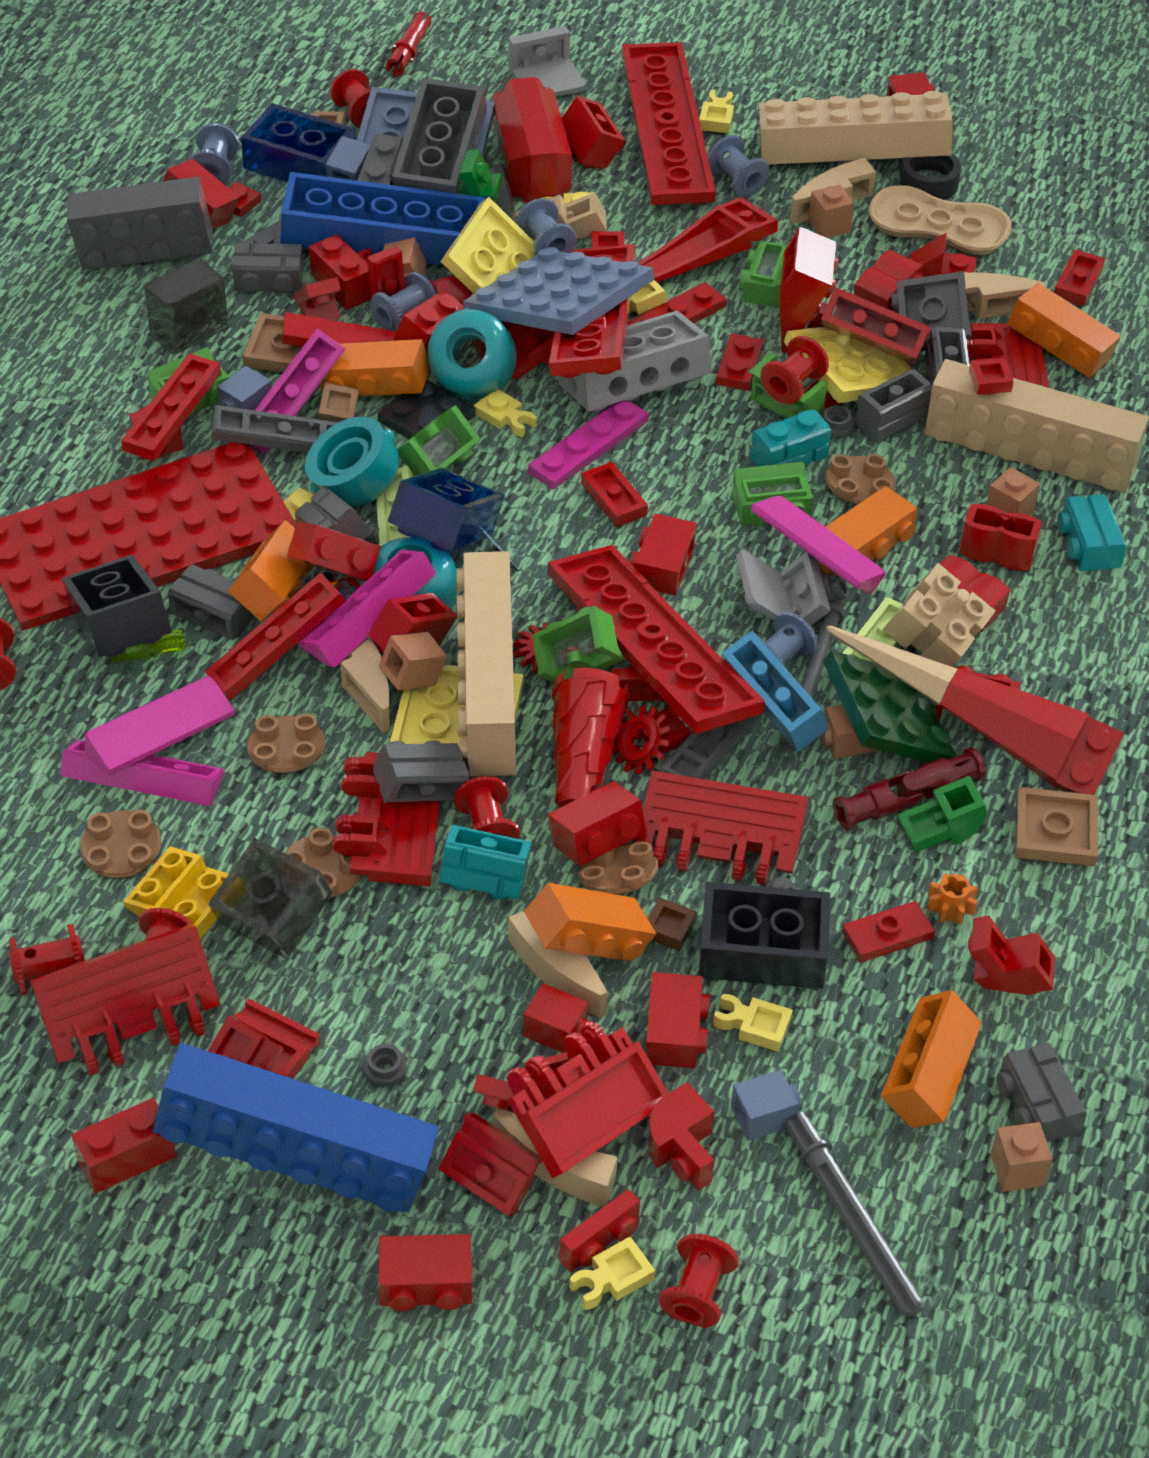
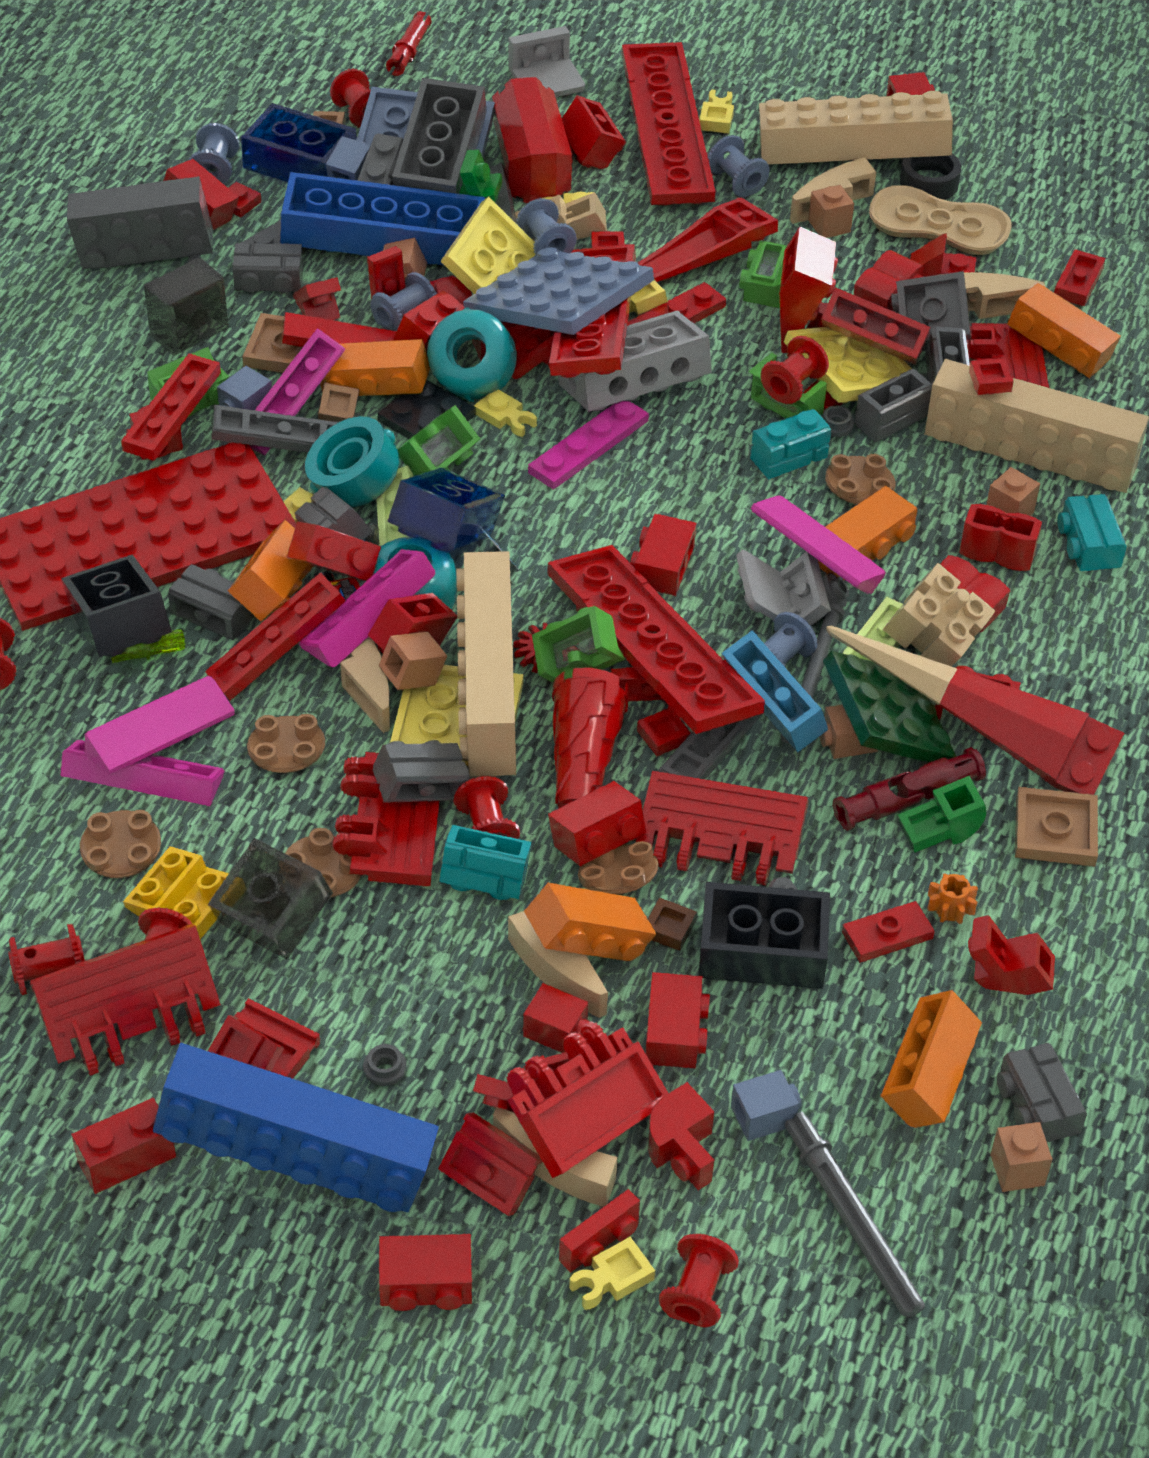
red brick [309,235,372,311] -> none
red plate [581,462,648,527] -> none
red gear [613,706,671,774] -> none
light yellow plate [713,994,793,1052] -> none
red plate [716,333,764,391] -> none
bright green window [732,462,813,526] -> none

